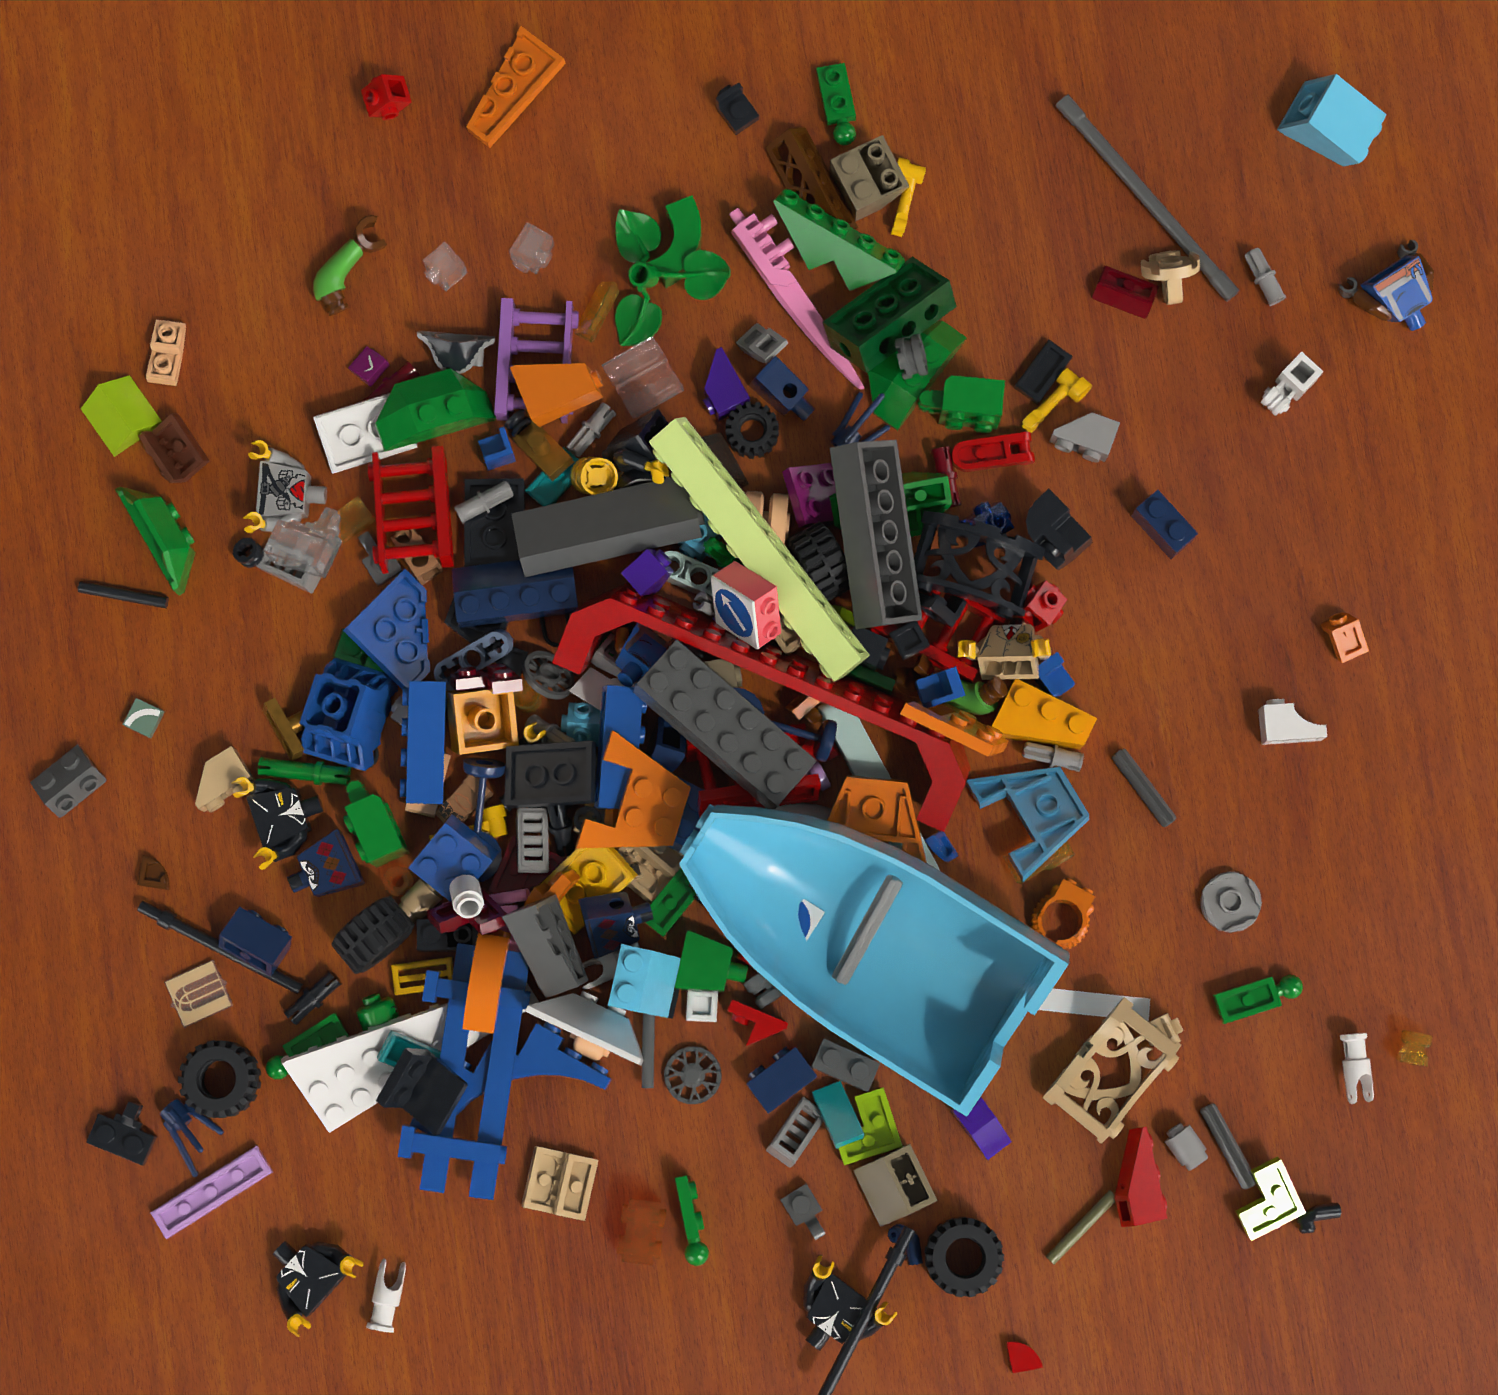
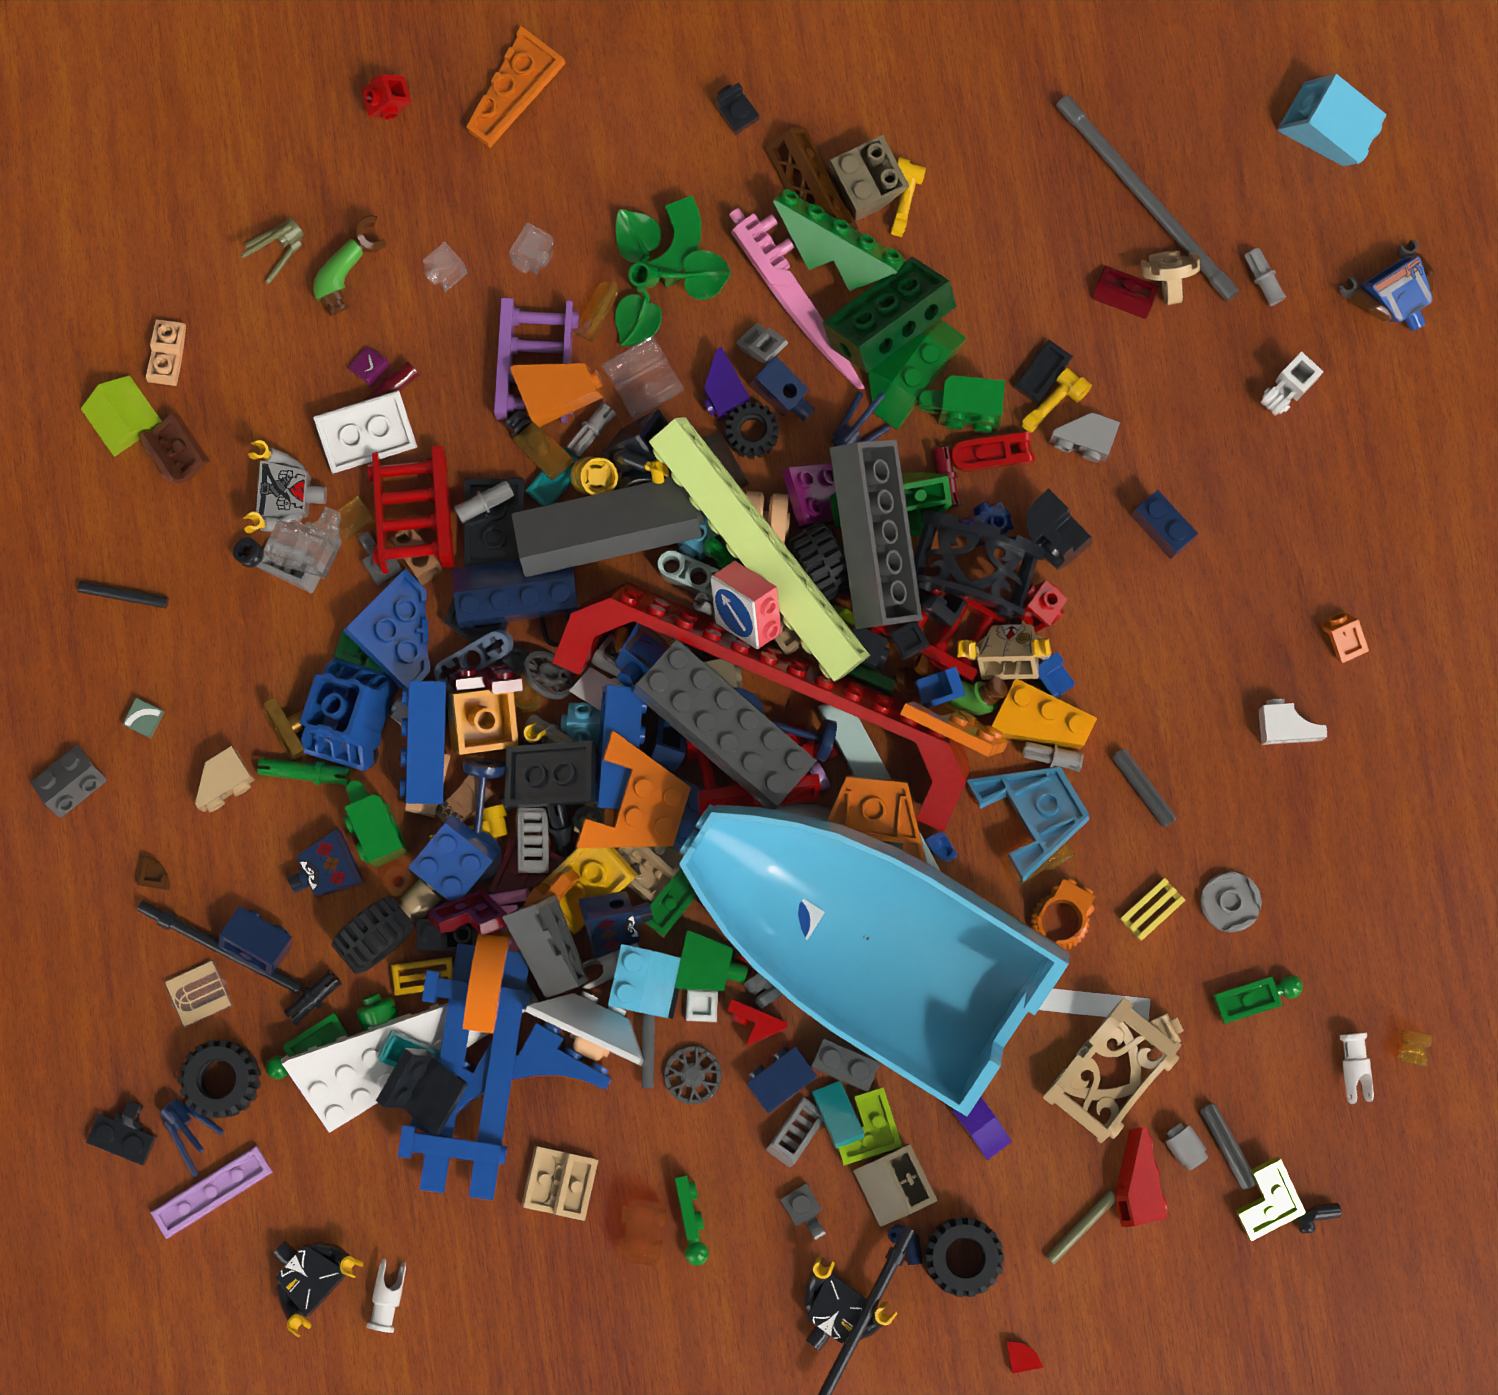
green wedge [115,486,195,596] -> none
black torso [231,777,324,870] -> none
green wedge [375,368,496,452] -> none
hat [417,331,495,374] -> none
white brick [449,875,484,918] -> none
blue panel [478,426,516,471] -> none
dark purple slope [621,549,674,596] -> none
orange tile [785,693,823,725] -> none
green plate [816,63,856,146] -> none
light grey axle [832,875,903,985] -> none
dark grey wheel [895,334,928,380] -> none
none -> olive plant [241,217,305,284]
none -> light yellow tile [1120,878,1186,941]

